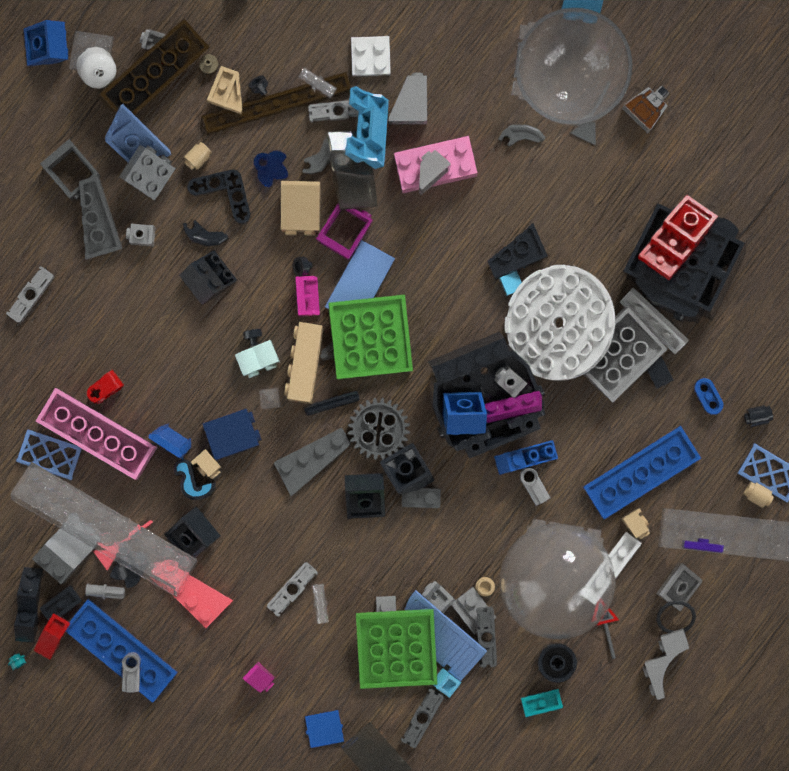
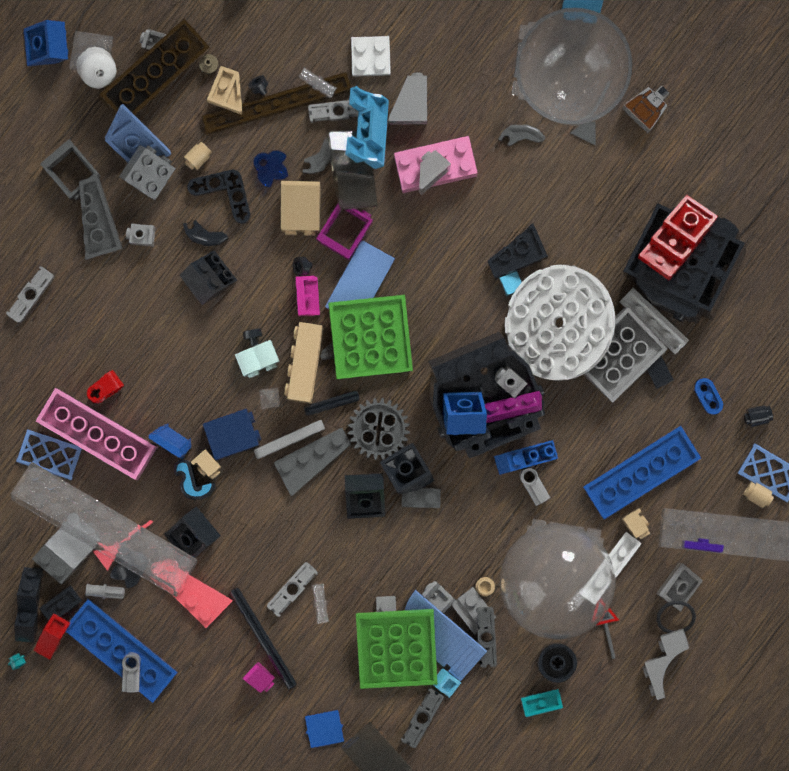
none -> black axle [230,588,297,690]
none -> light grey beam [253,420,325,459]

